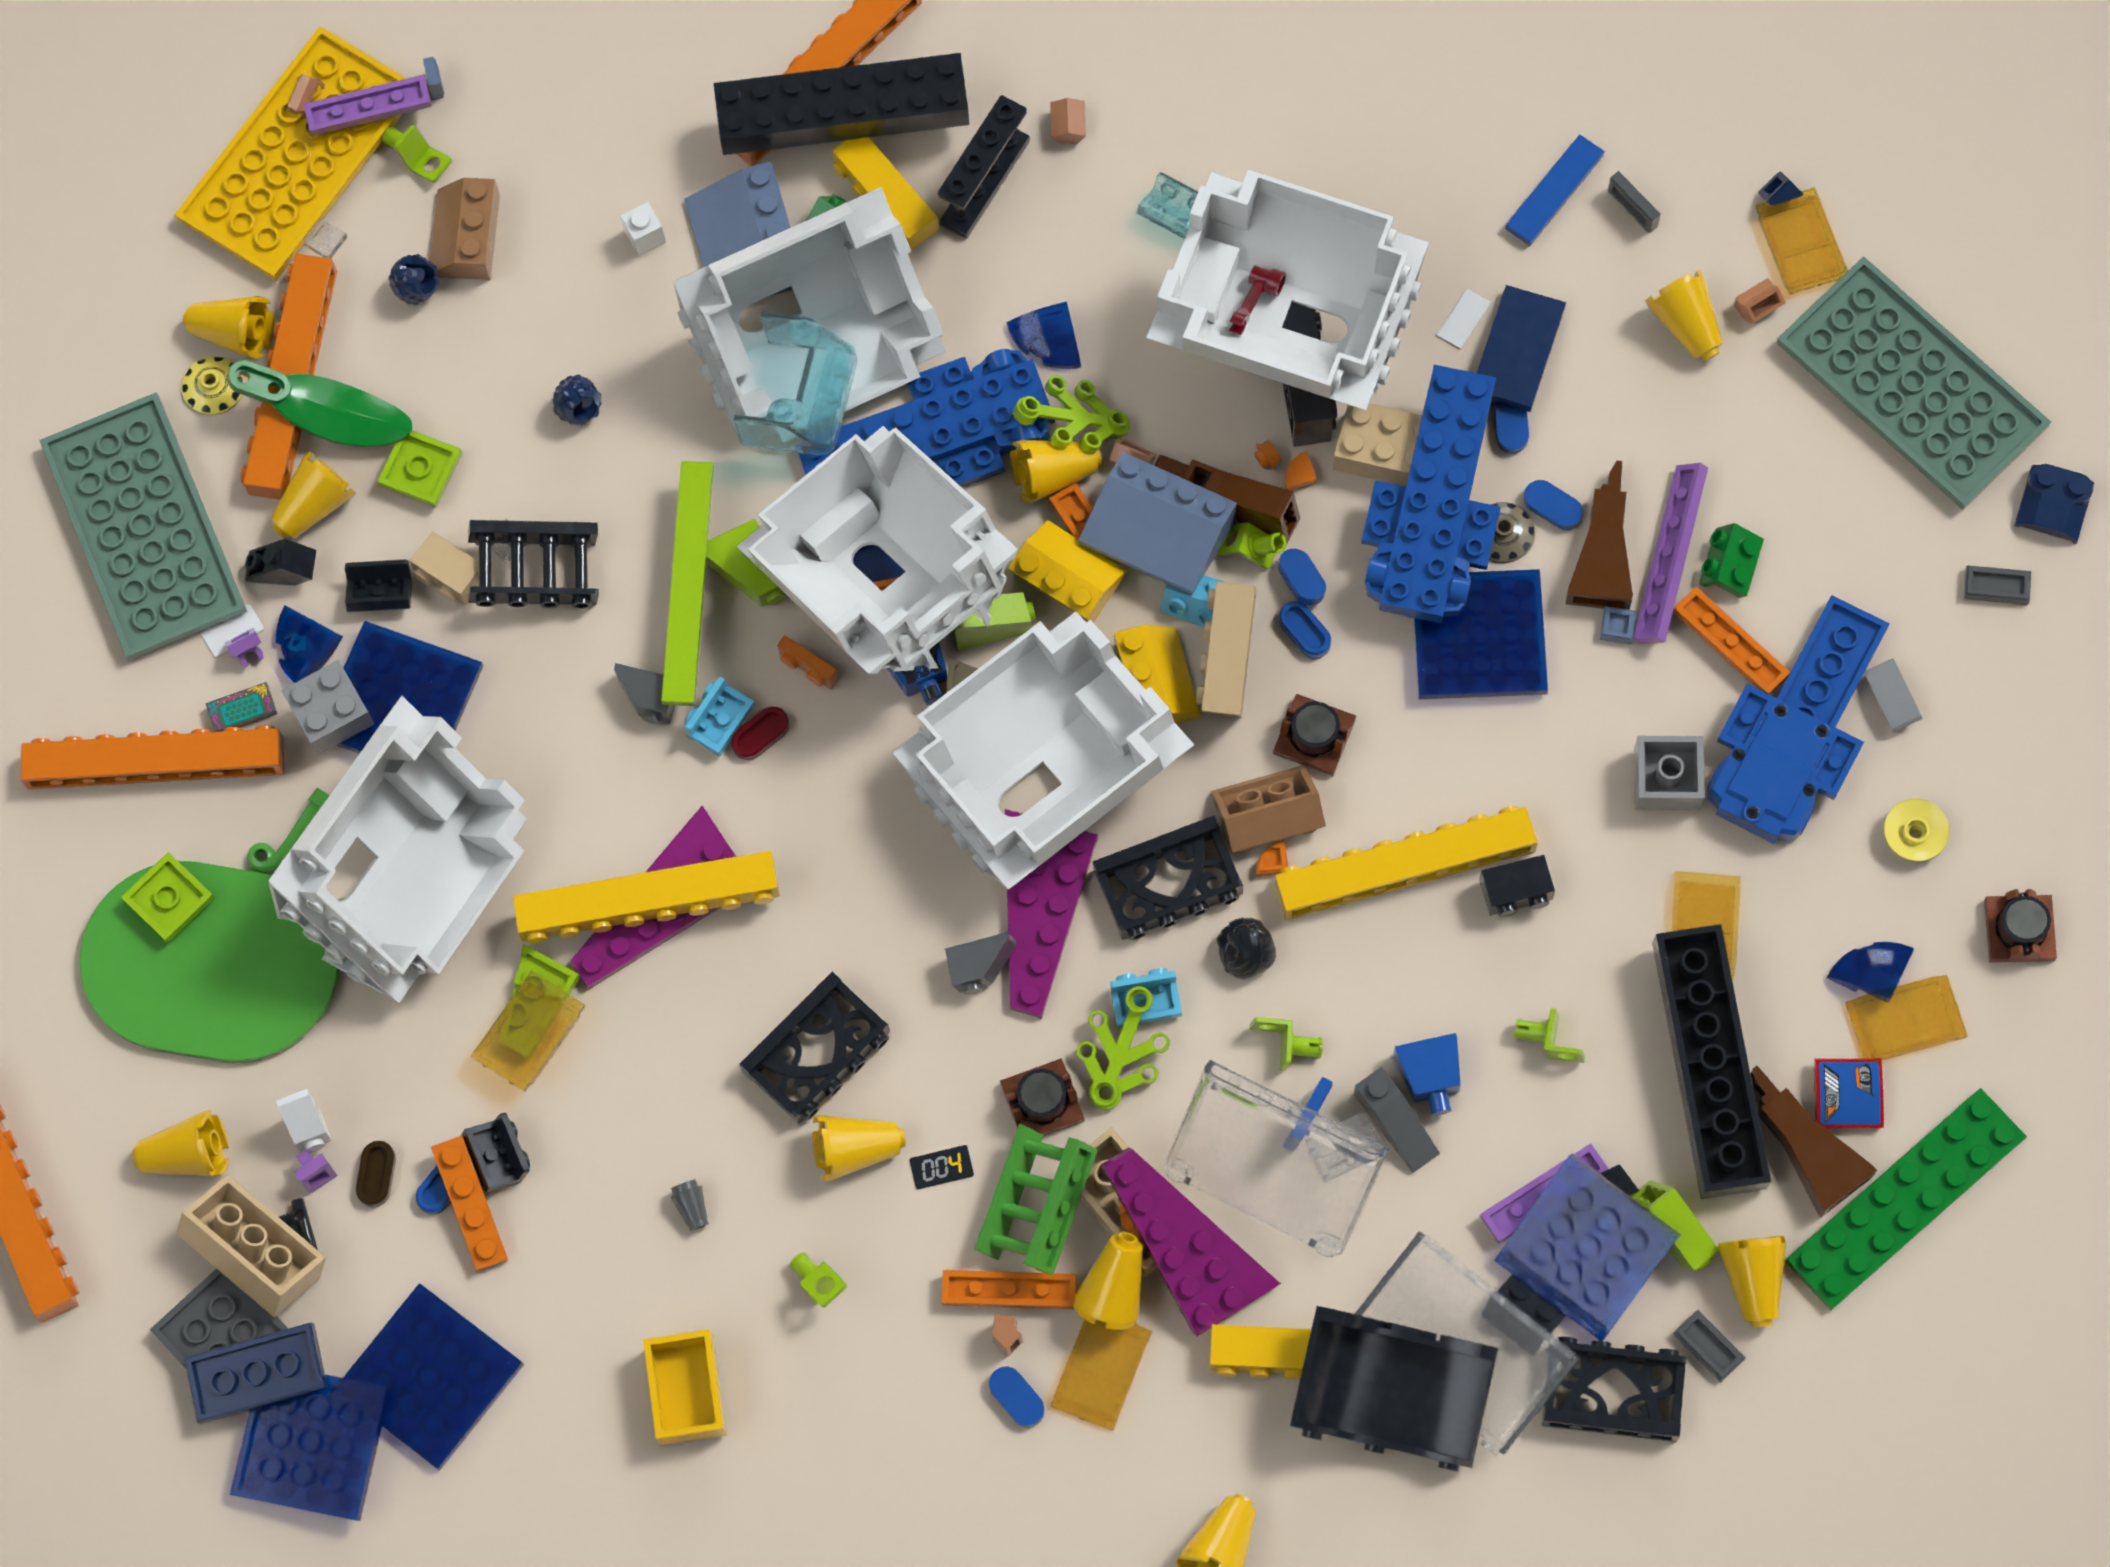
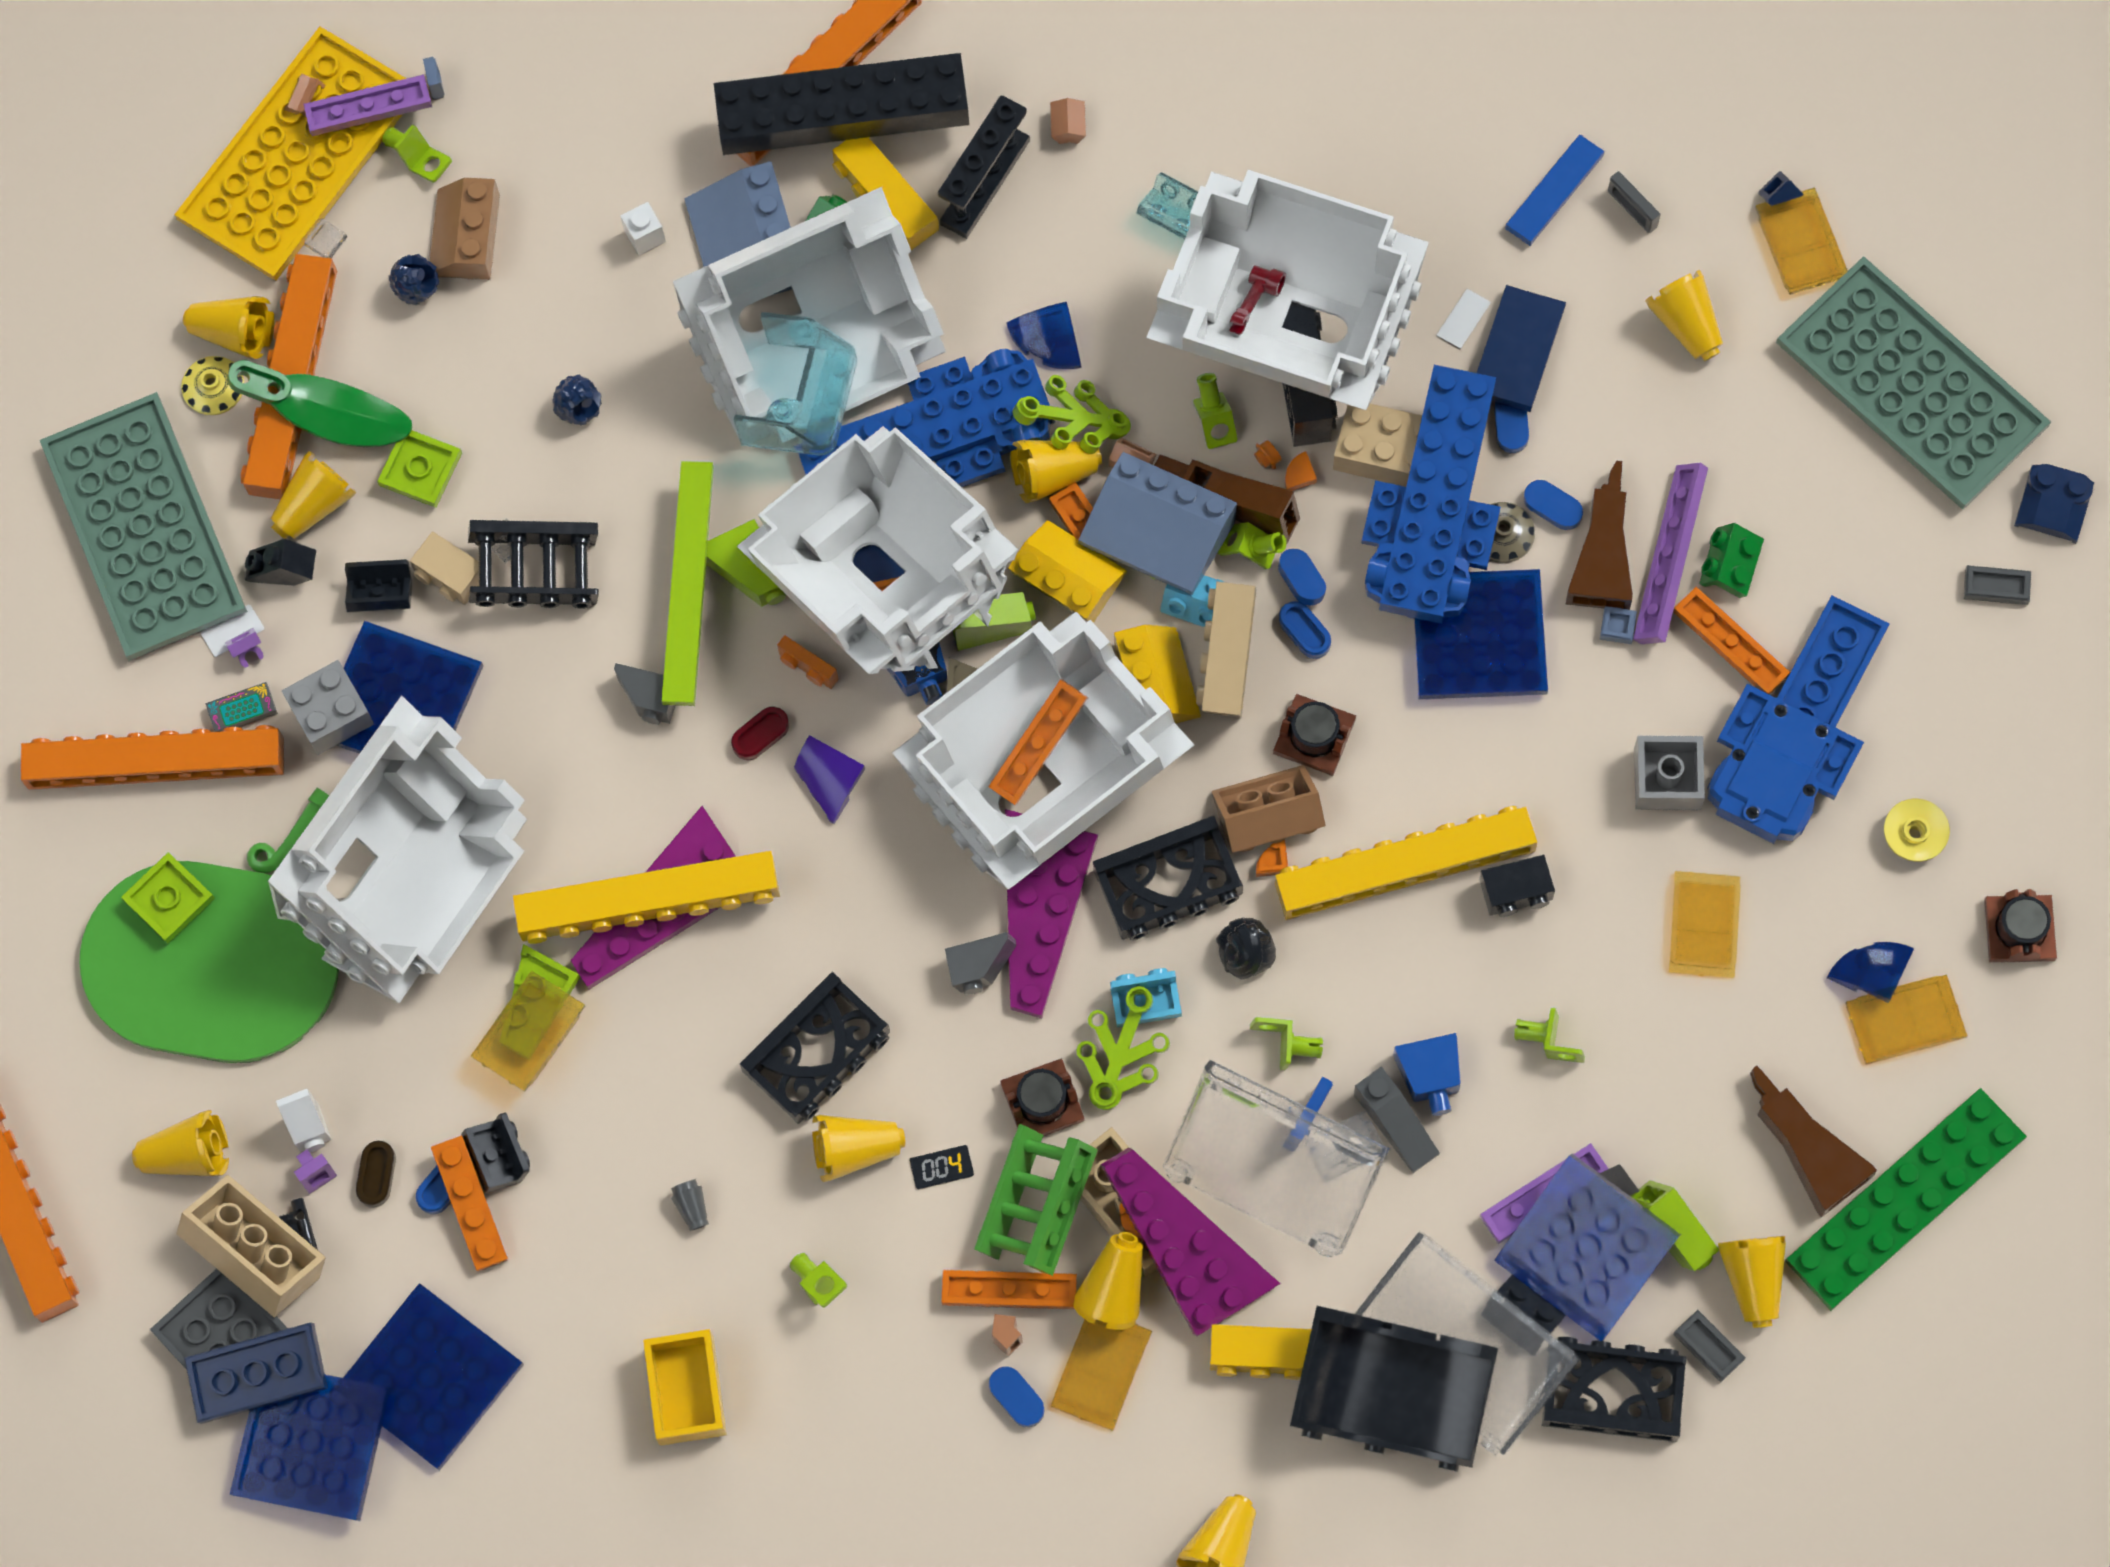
clear blue brick [275,605,343,683] -> none
medium azure bracket [684,676,755,757] -> none
black brick [1652,924,1771,1199] -> none
nougat piece [1734,278,1786,323] -> none
slope [1814,1058,1884,1128] -> none
light grey slope [1864,658,1923,732] -> none
none -> dark purple slope [794,735,865,824]
none -> orange plate [988,679,1089,805]
none -> lime bracket [1193,373,1238,449]

